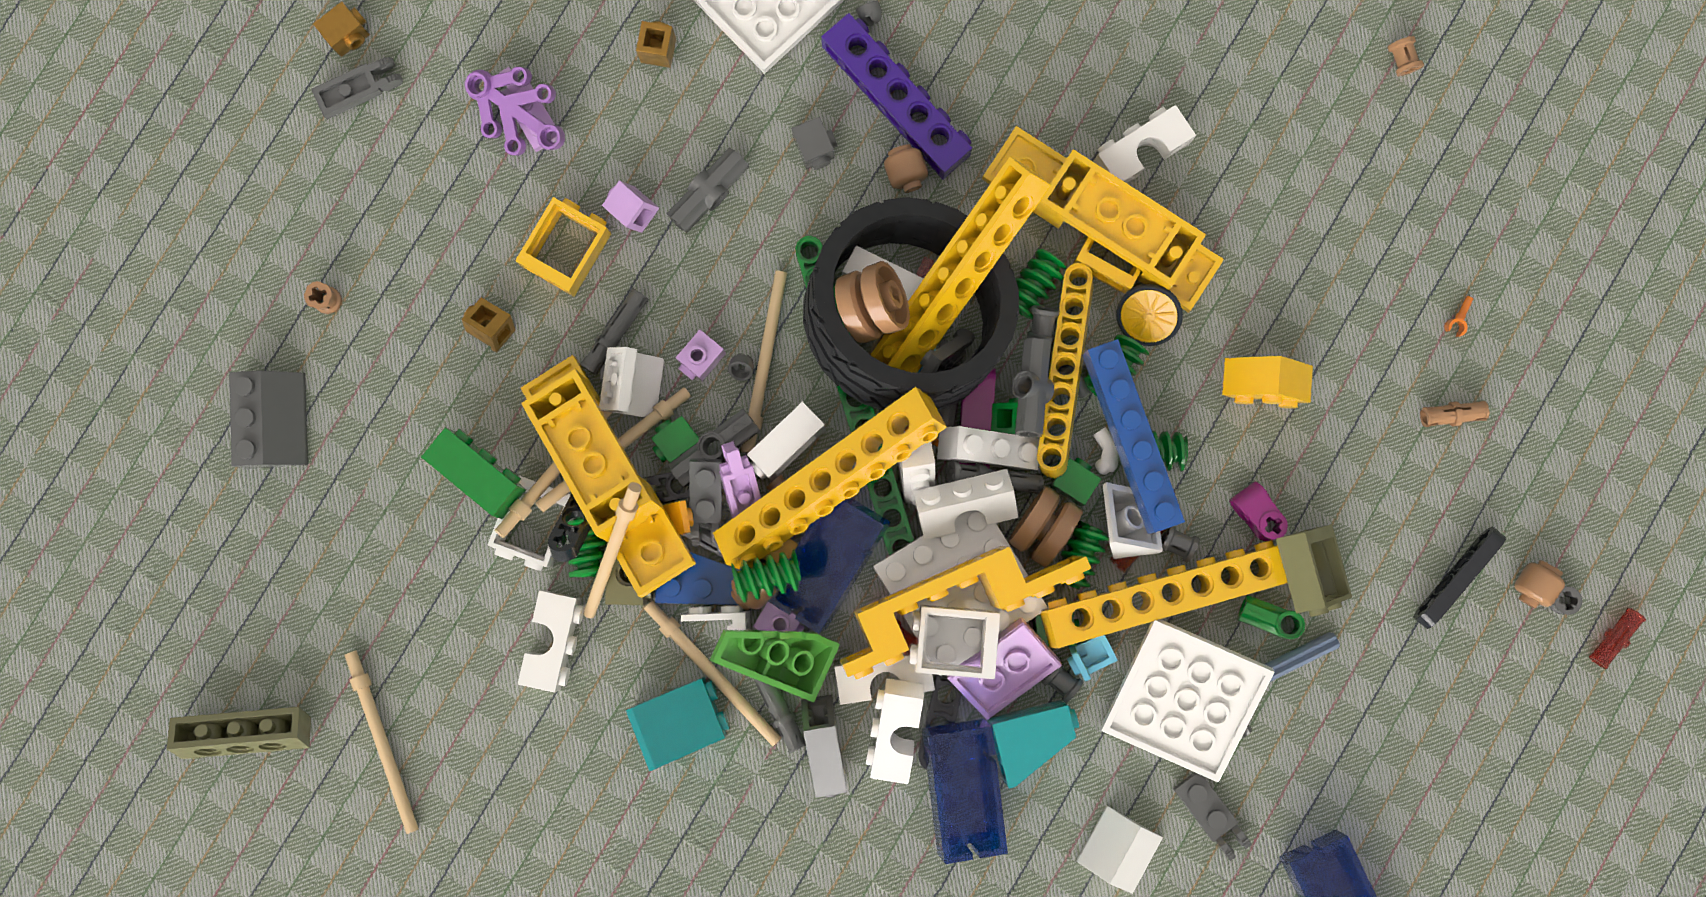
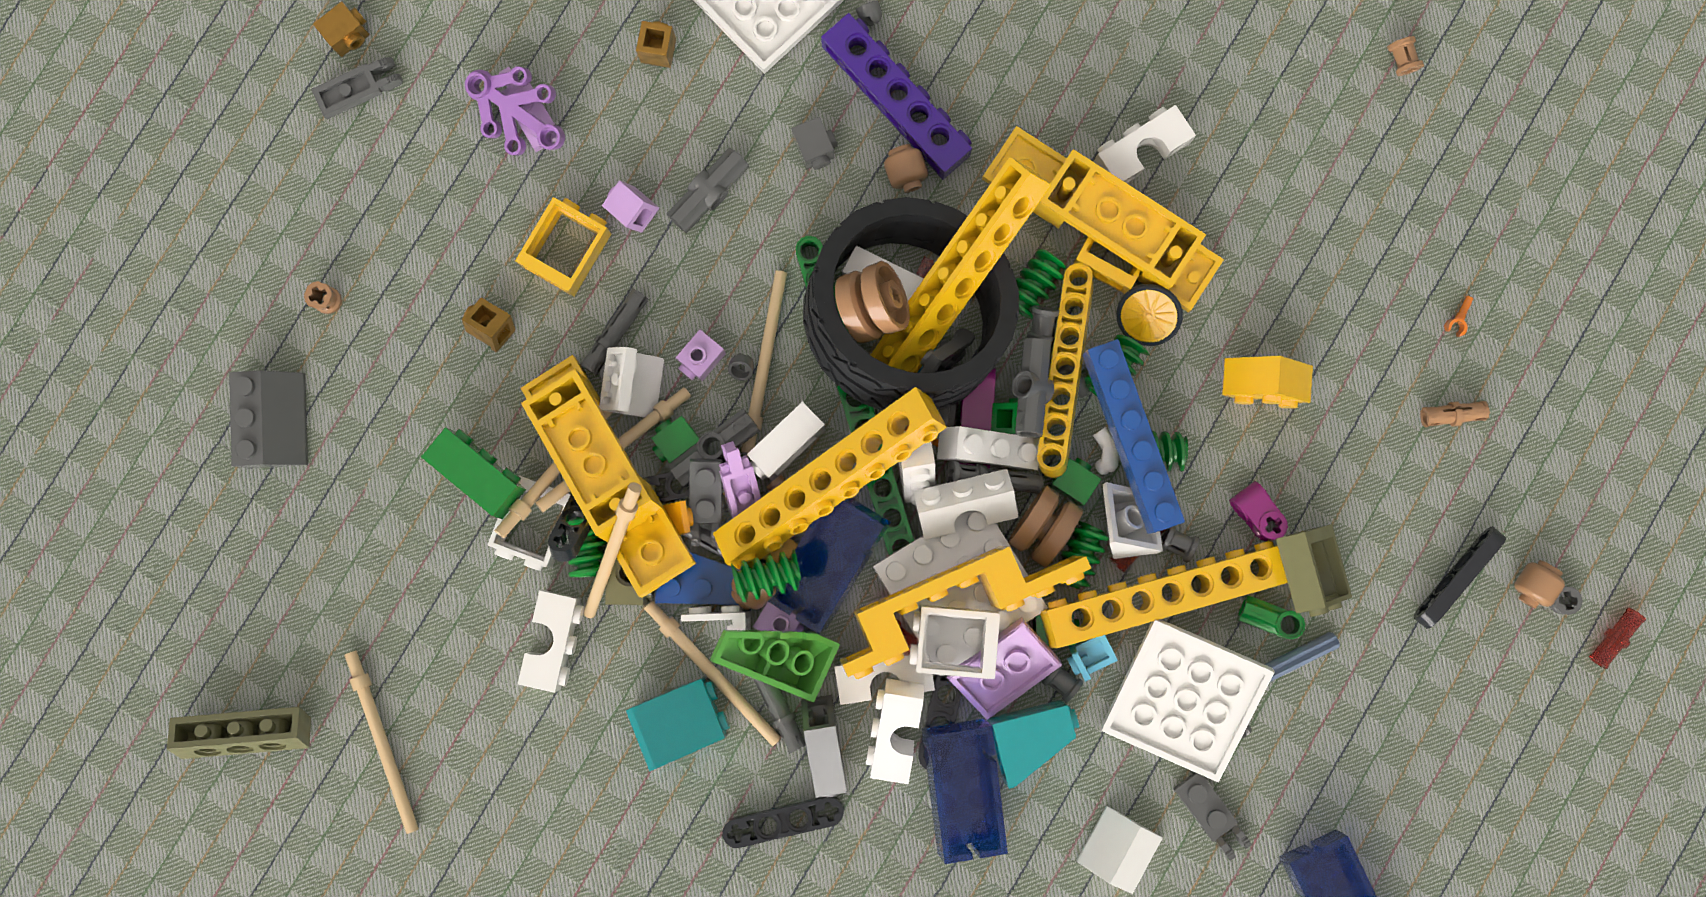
none -> black beam [722,796,844,848]

